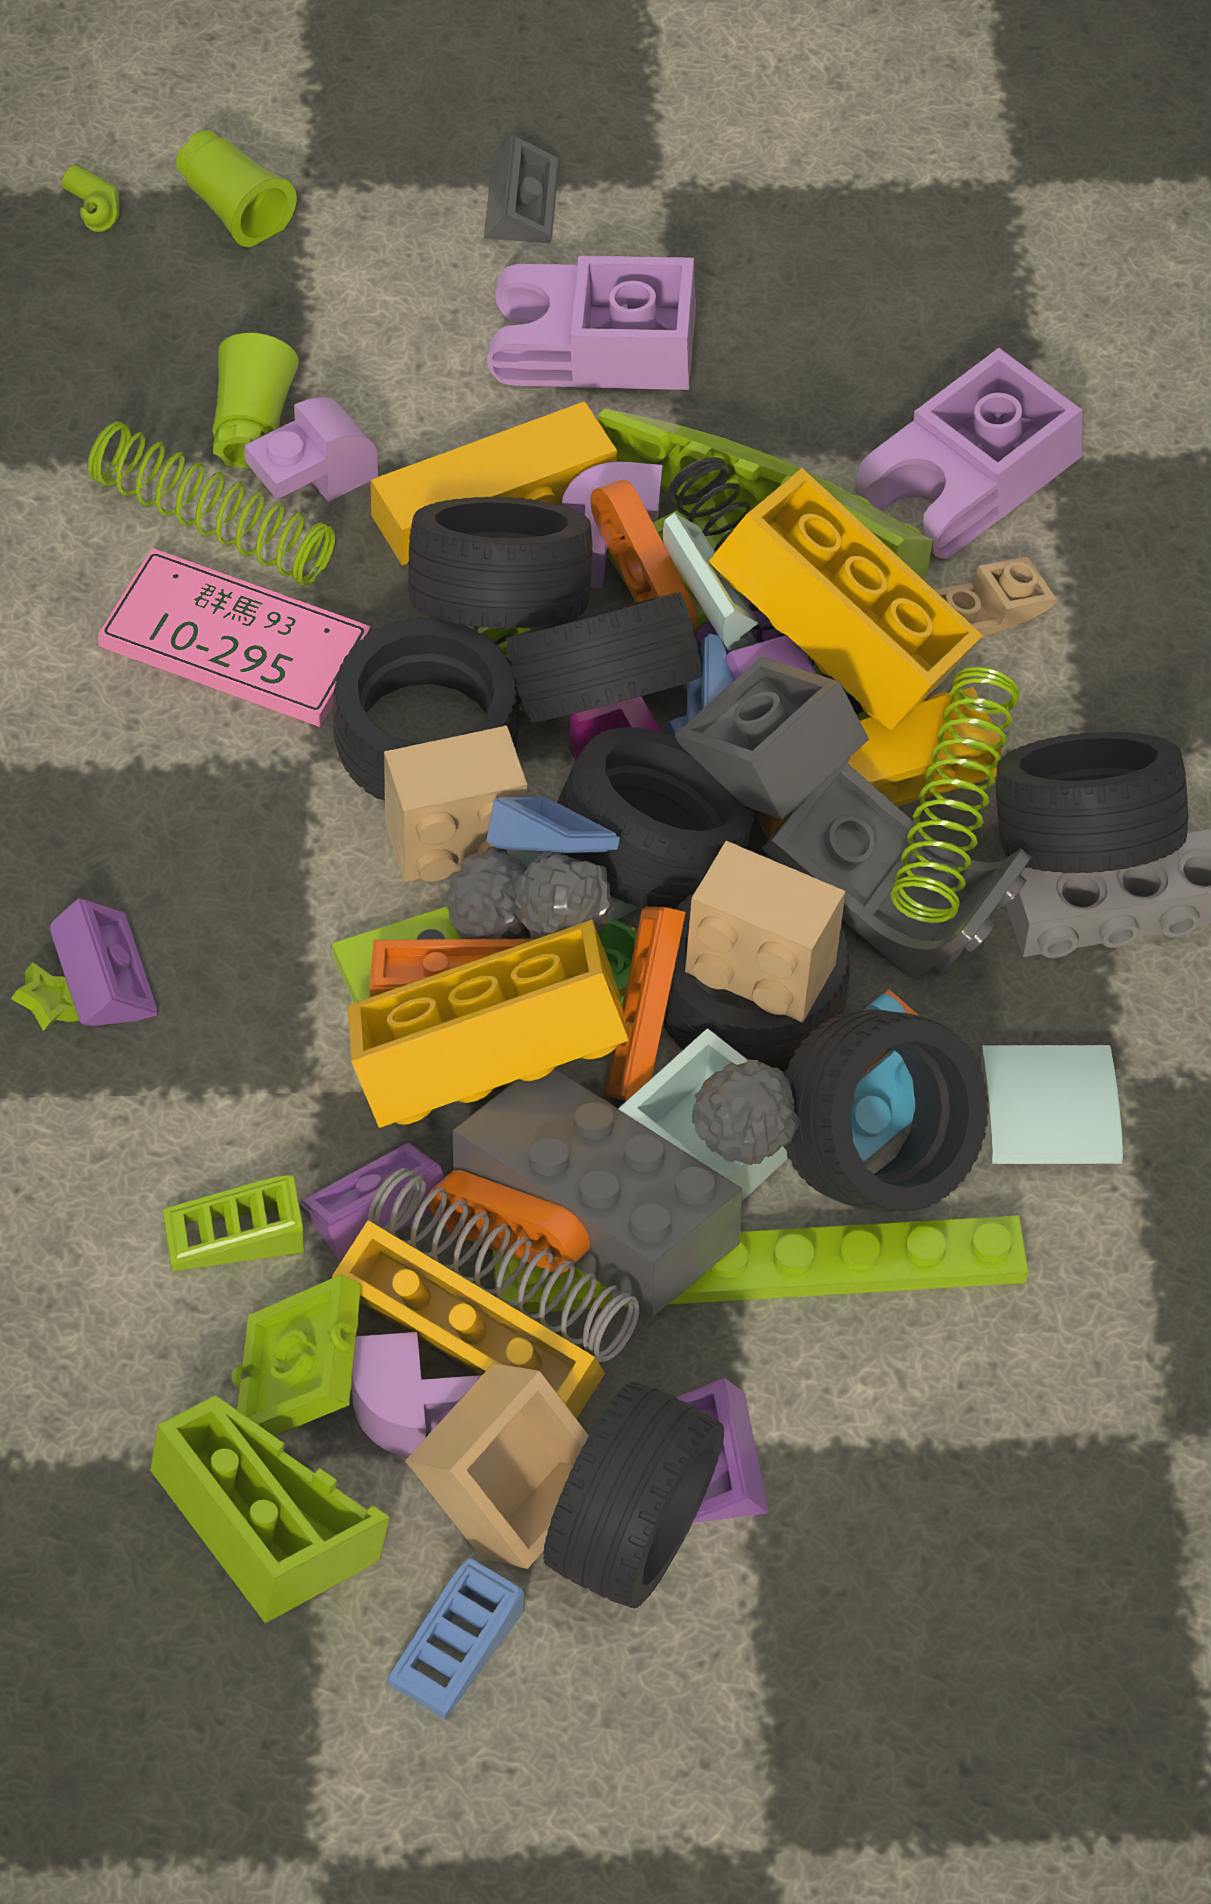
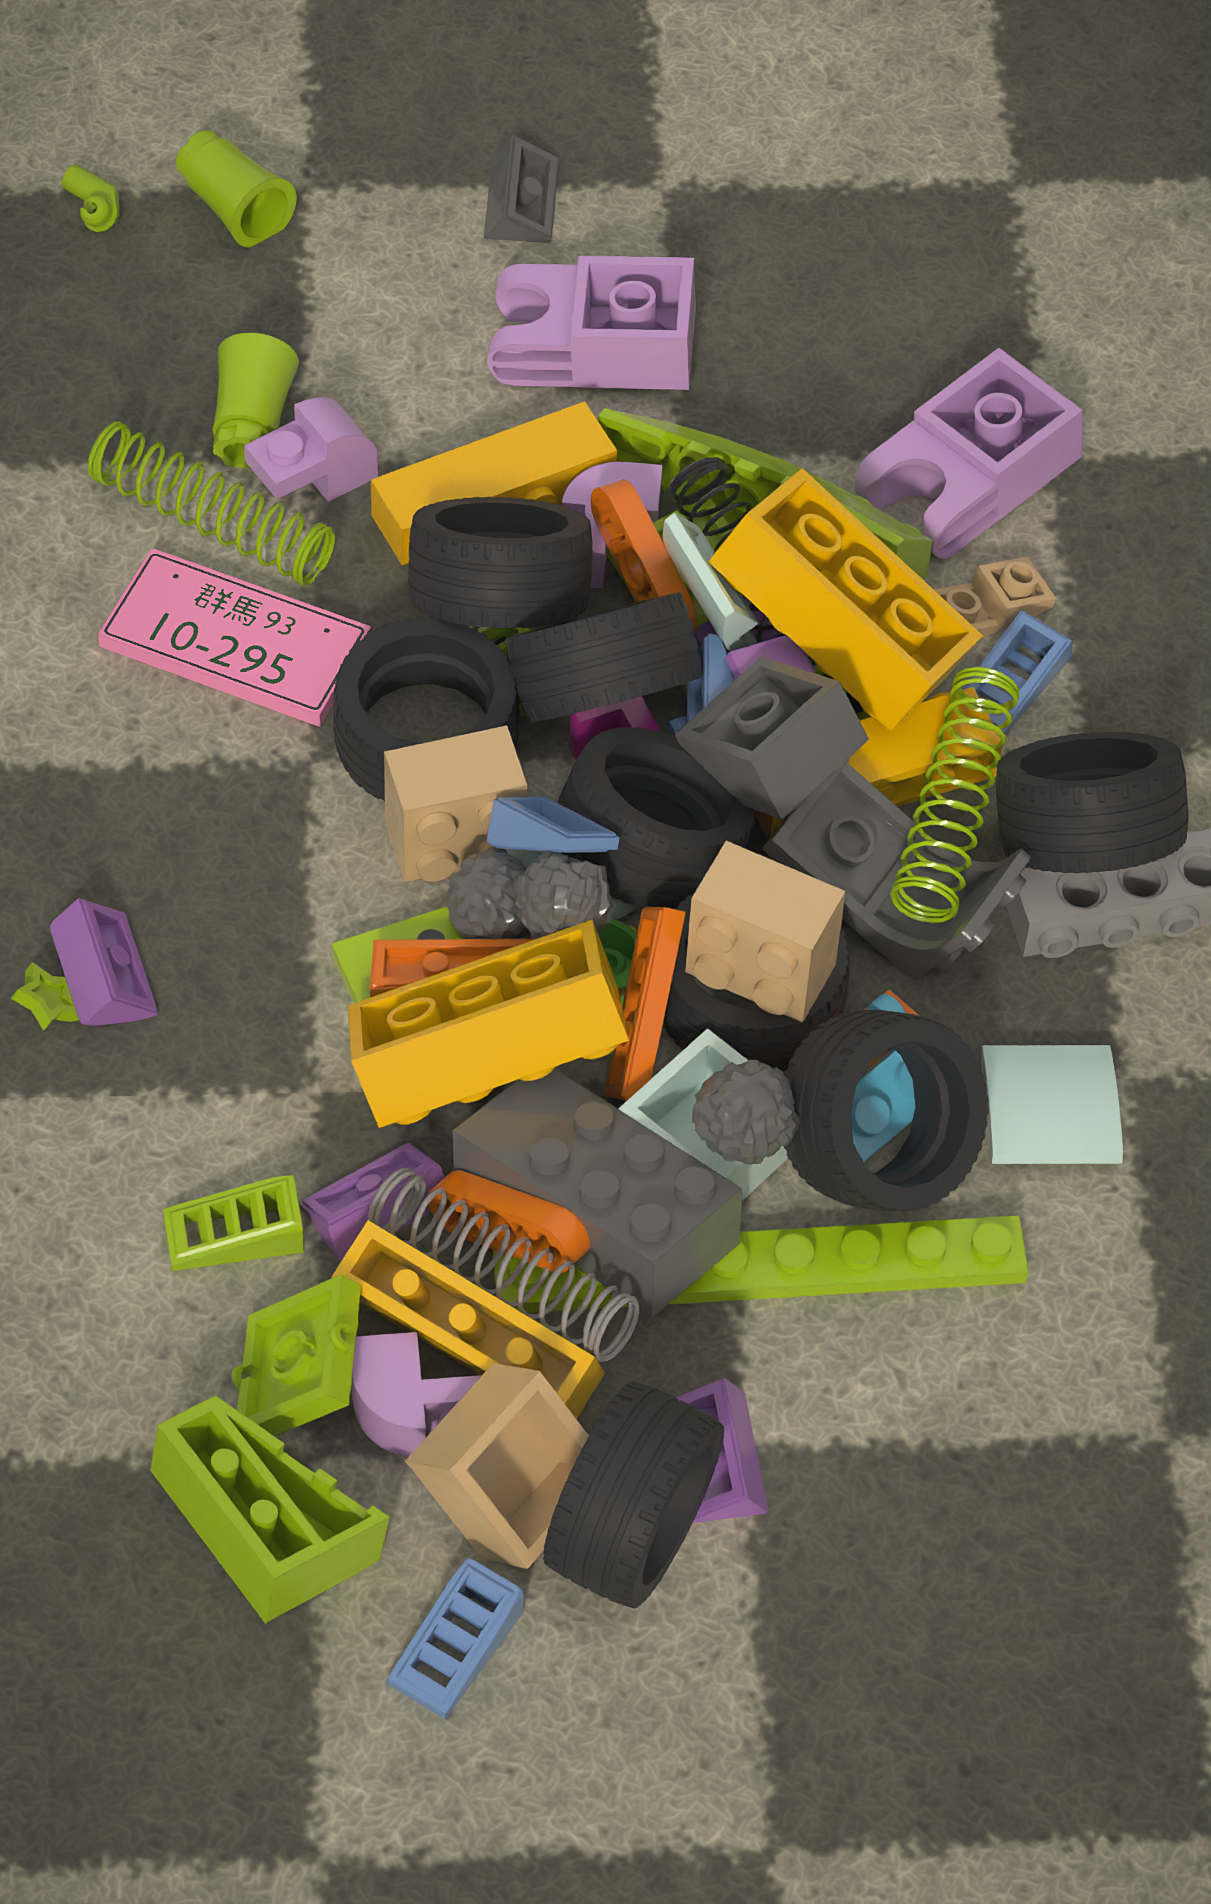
none -> medium blue slope [962,610,1072,735]

